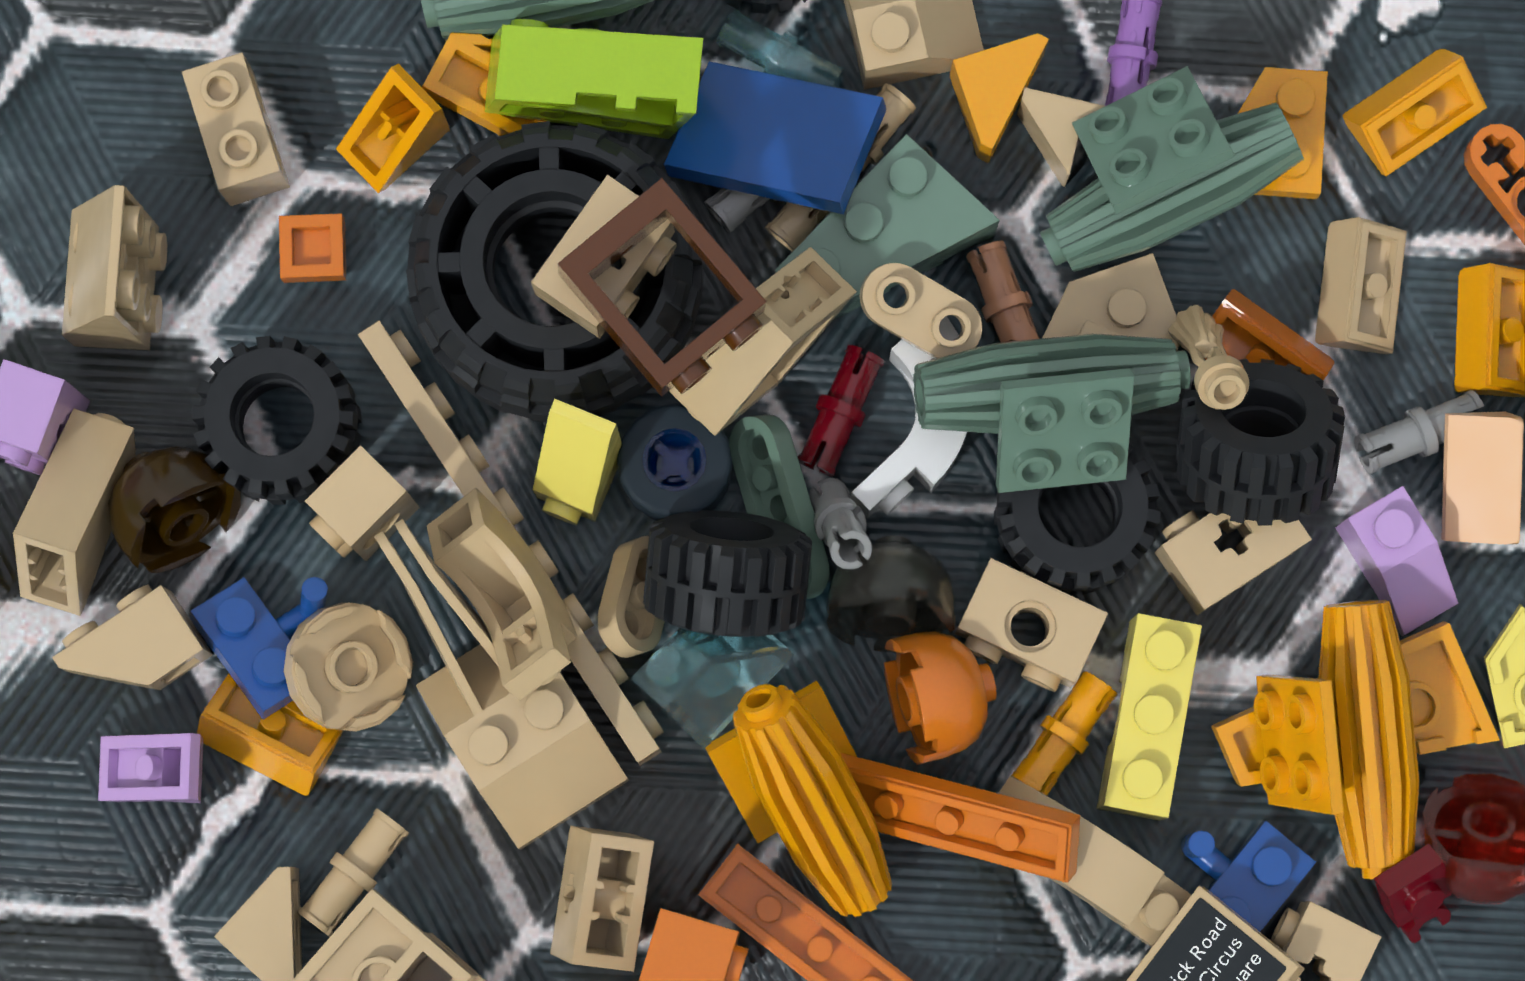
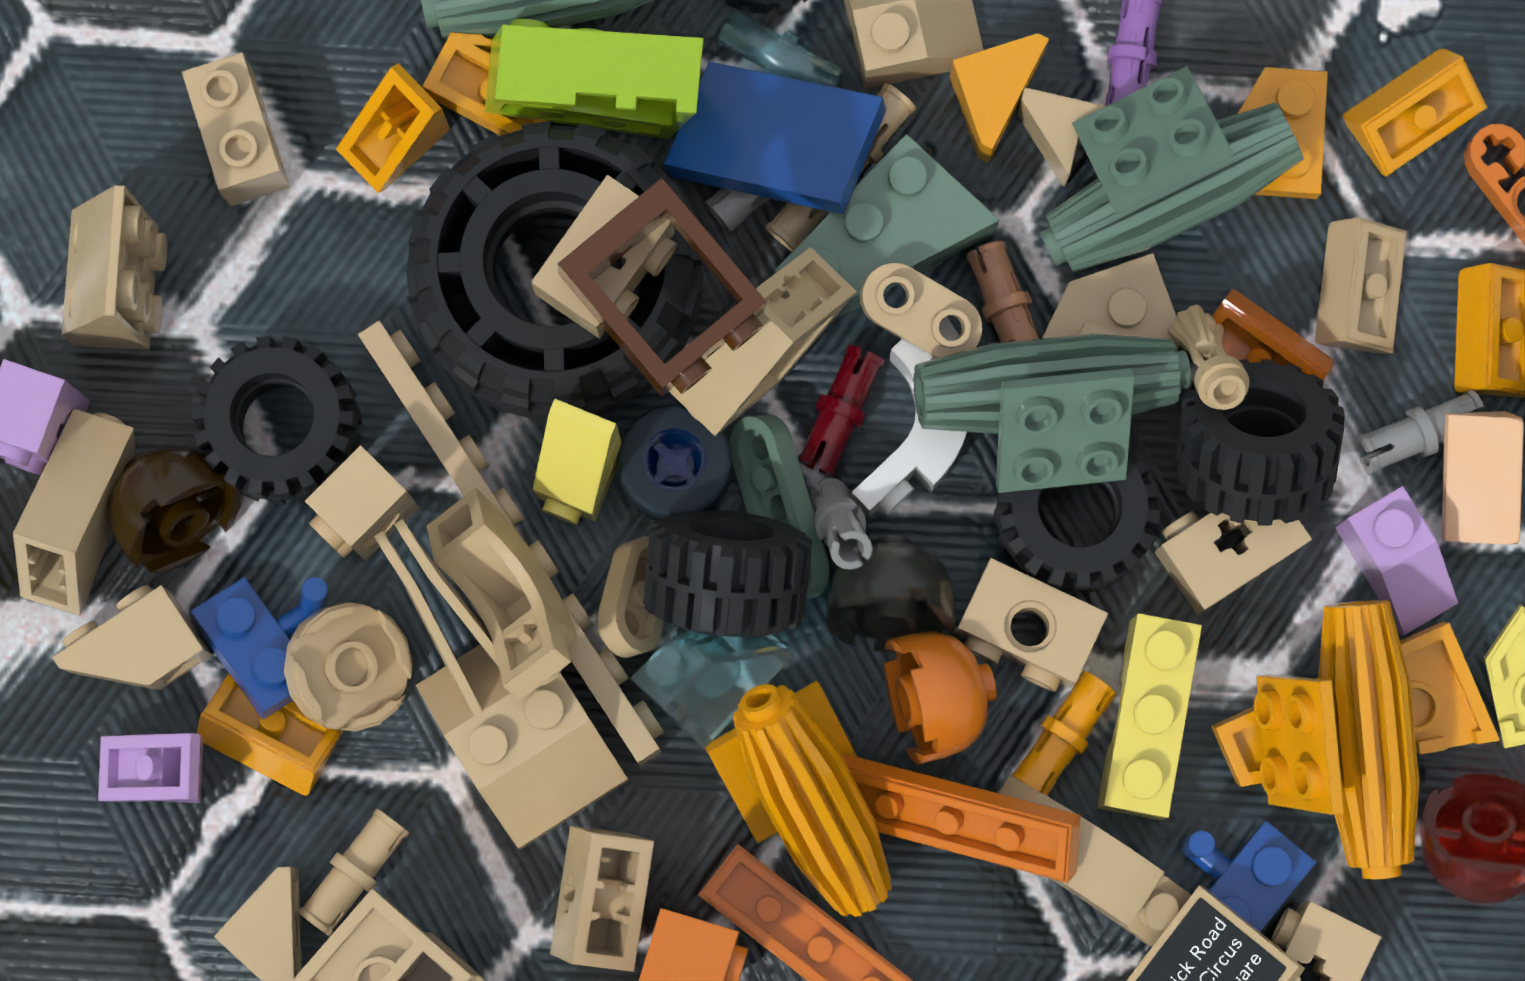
orange plate [279,213,346,283] -> none
dark red plate [1374,844,1453,944] -> none

